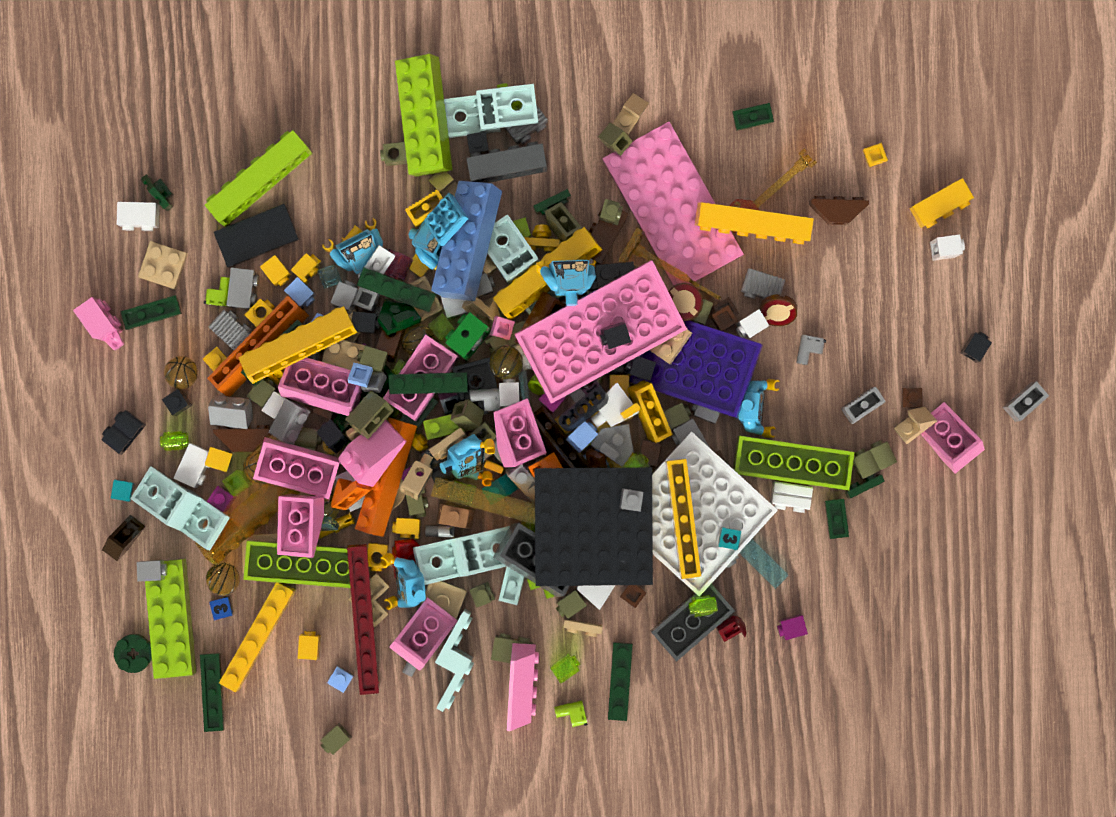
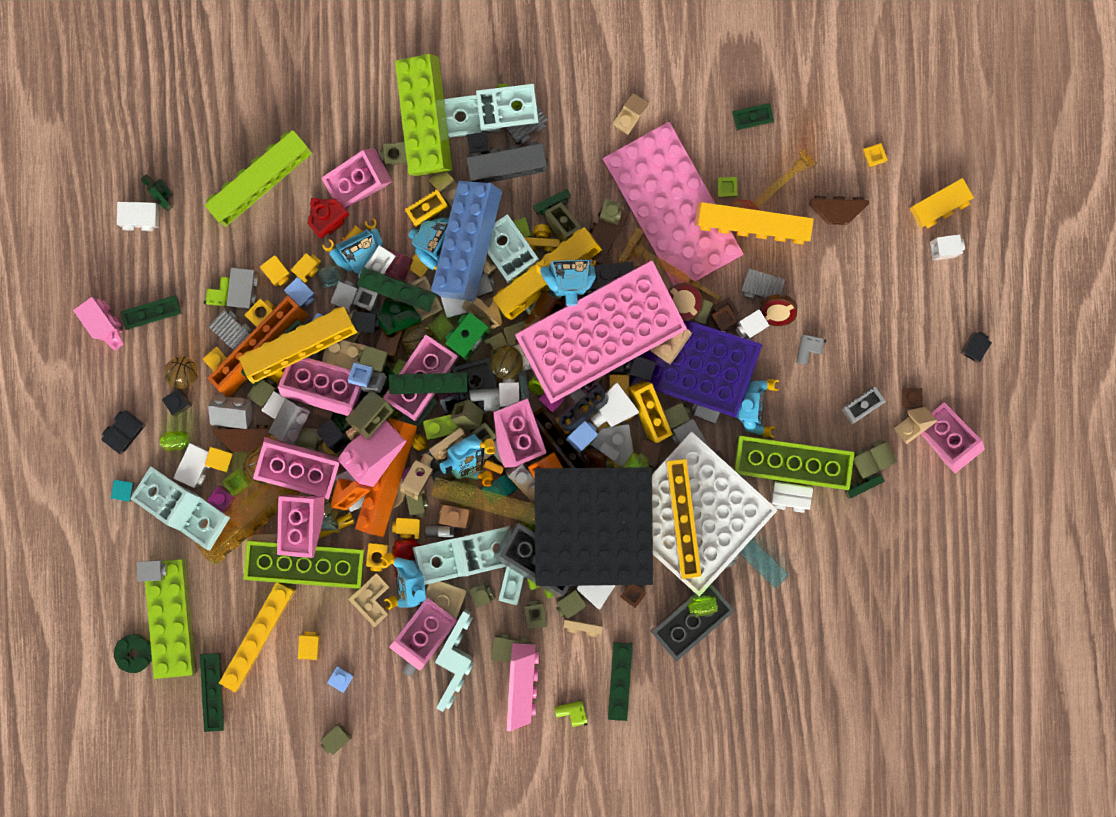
dark brown slope [102,515,145,561] -> none
tan plate [138,241,187,290] -> none
clear yellow piece [206,562,240,596] -> none
blue tile [209,597,233,620] -> none
black tile [213,204,299,268] -> none
dark red plate [347,544,379,695] -> none
medium azure tile [424,193,468,246] -> none
bright pink tile [490,316,515,340] -> none
clear neon green brick [550,653,581,684] -> none
olive brick [598,123,633,156] -> none
black brick [599,322,631,349] -> none
light grey brick [619,488,643,512] -> none
yellow tile [620,403,640,419] -> none
dark red plate [716,616,747,642] -> none
teal tile [718,527,741,550] -> none
magenta brick [777,614,808,640] -> none
dark green plate [824,498,849,539] -> none
light grey brick [1003,381,1049,422] -> none
none -> red plate [307,198,350,239]
none -> bright pink slope [322,148,393,209]
none -> olive brick [524,600,547,630]
none -> lime plate [717,177,738,198]

